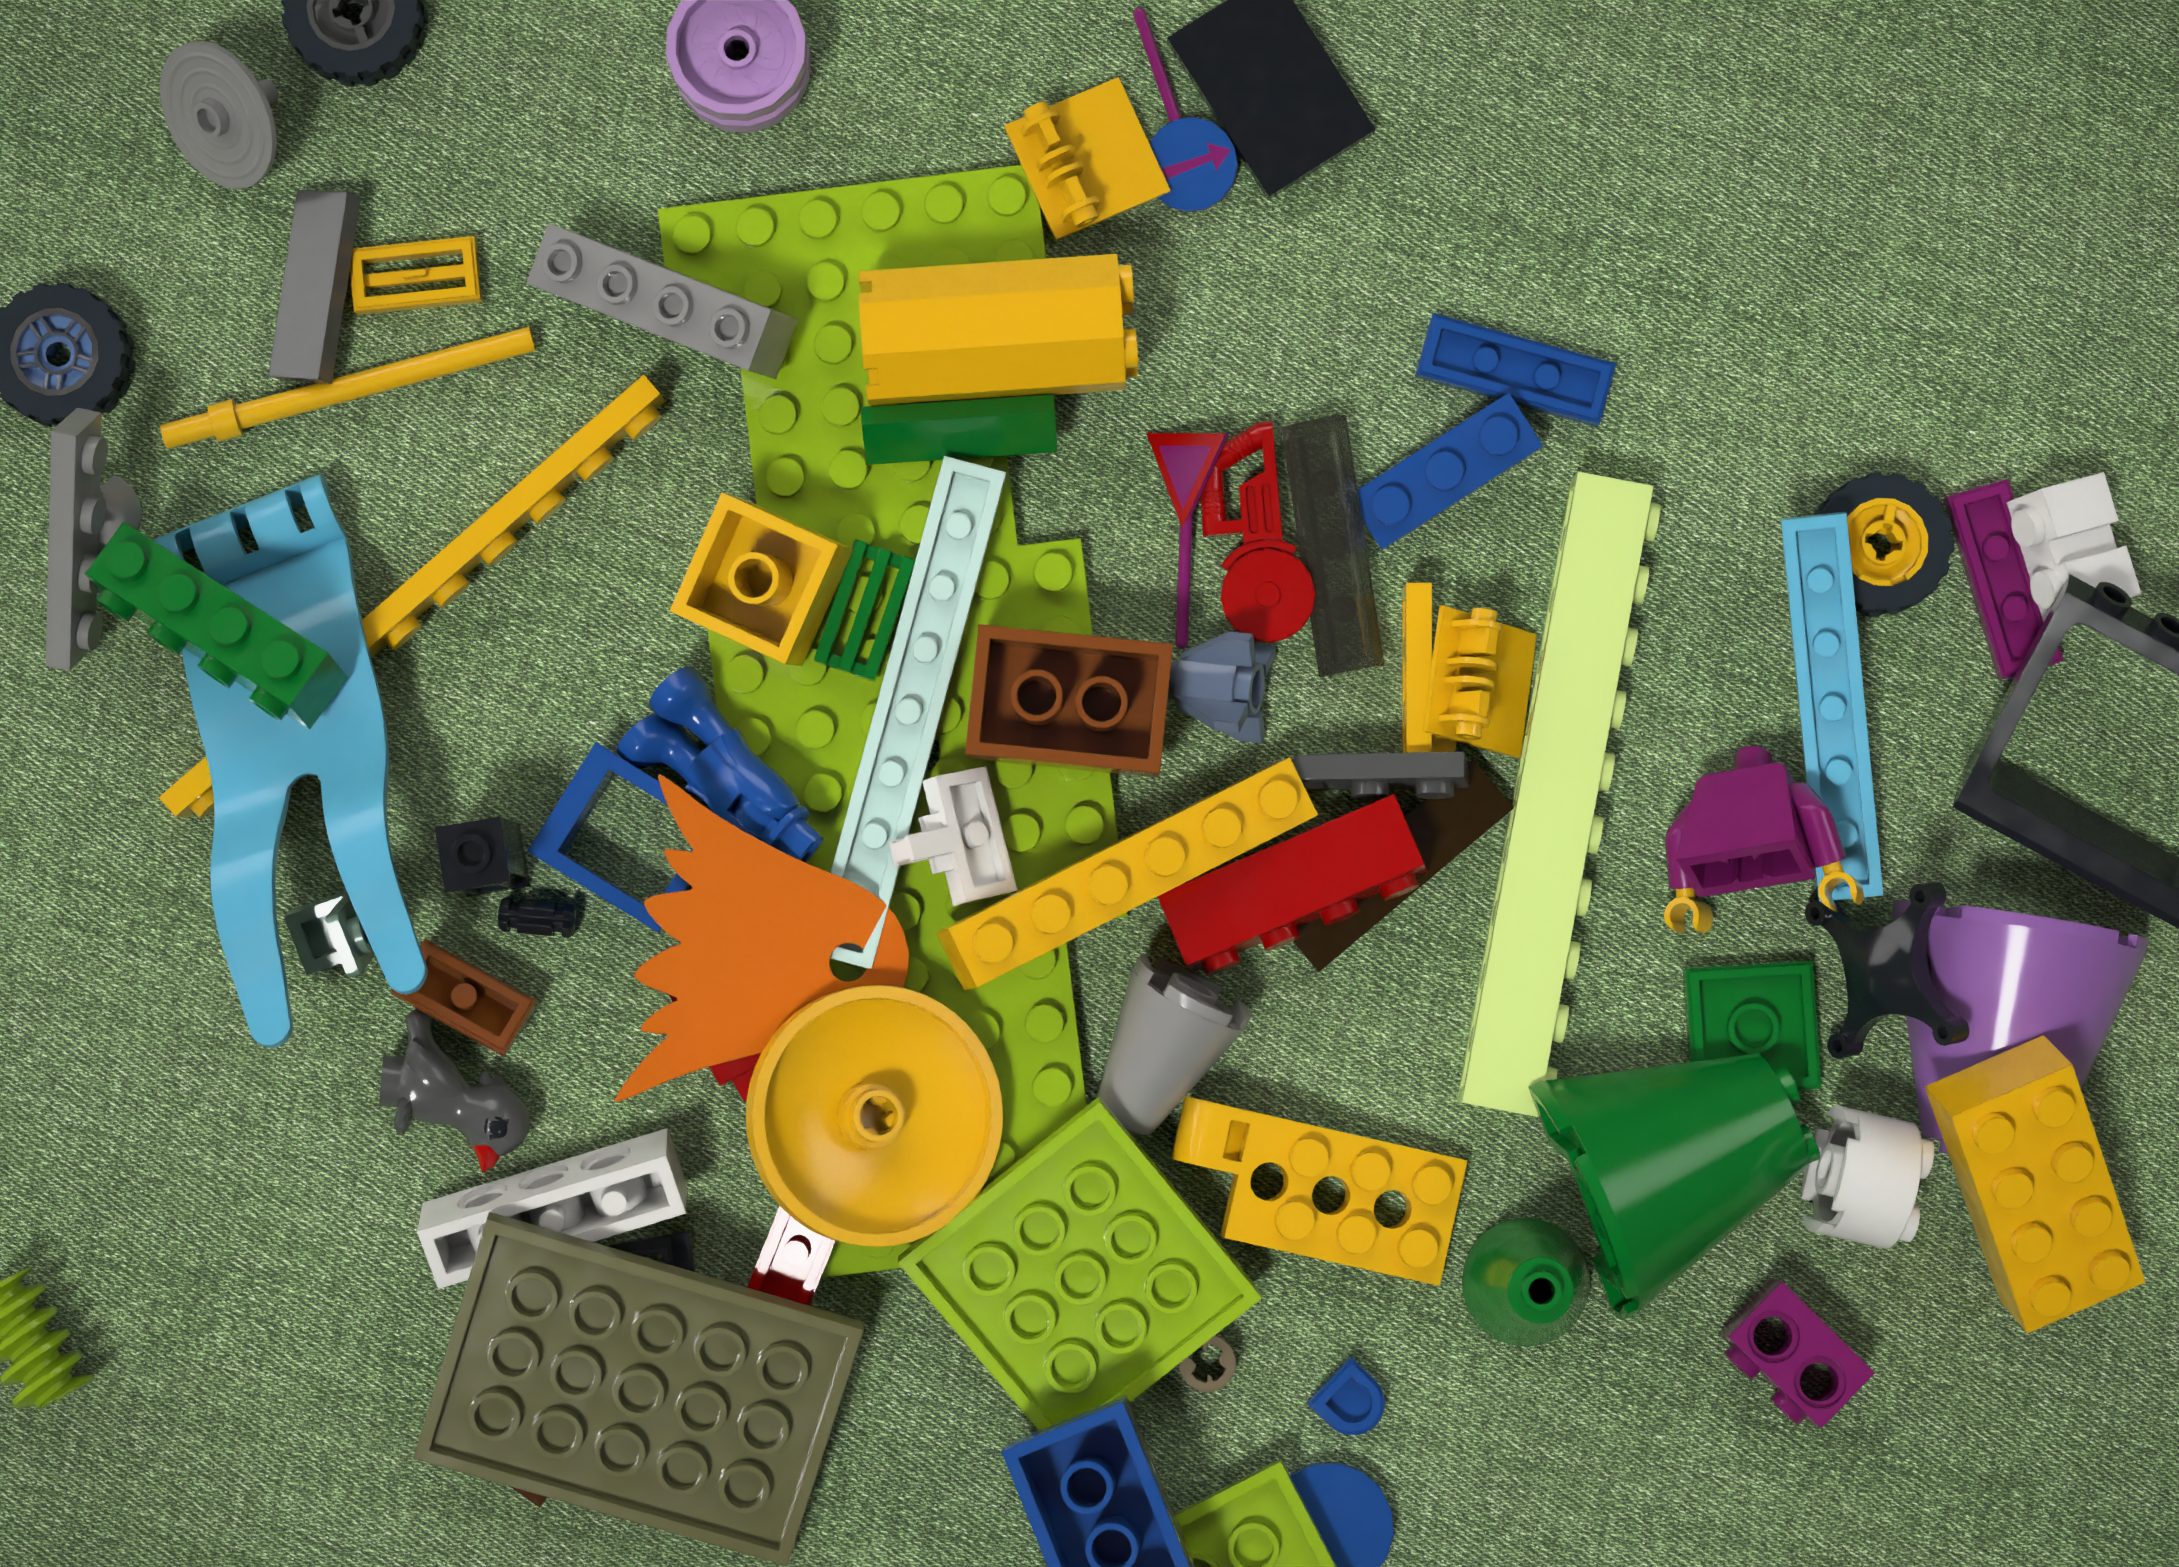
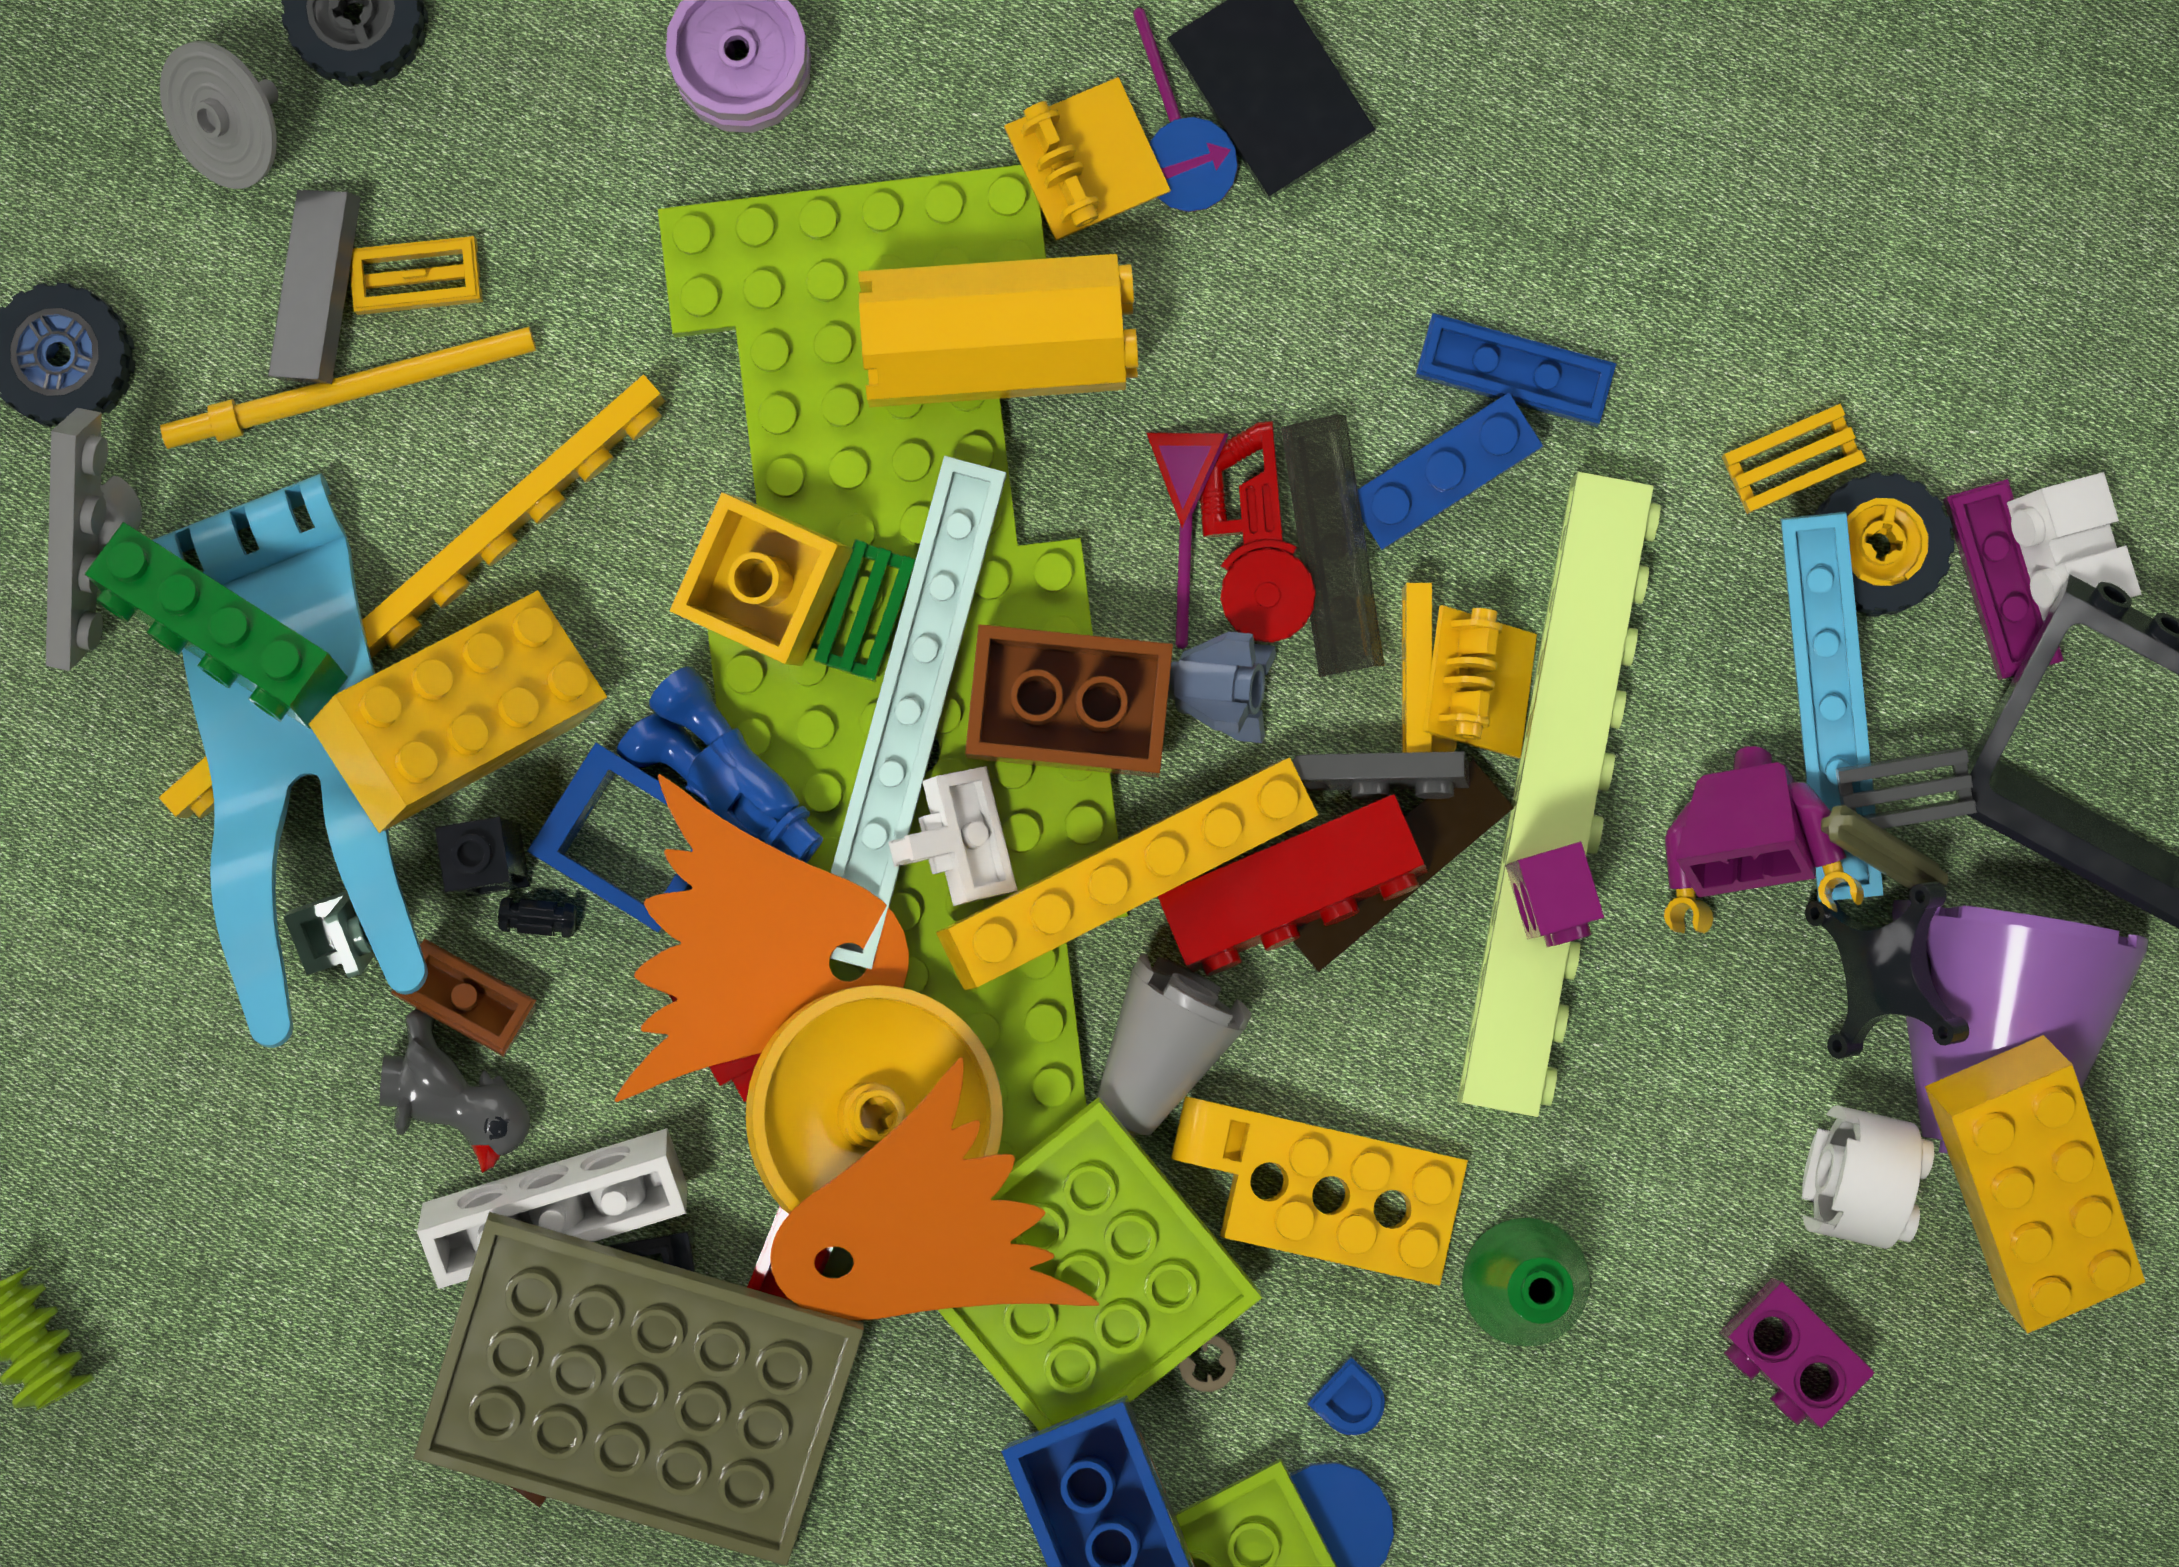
light grey brick [526,223,799,379] -> none
green tile [861,394,1058,465] -> none
green cone [1528,1053,1820,1320] -> none
green tile [1682,961,1822,1090] -> none
none -> yellow brick [309,590,607,833]
none -> orange piece [770,1057,1099,1321]
none -> magenta brick [1505,842,1604,947]
none -> yellow tile [1722,404,1866,514]
none -> olive axle [1821,805,1949,890]
none -> dark grey tile [1835,747,1977,829]

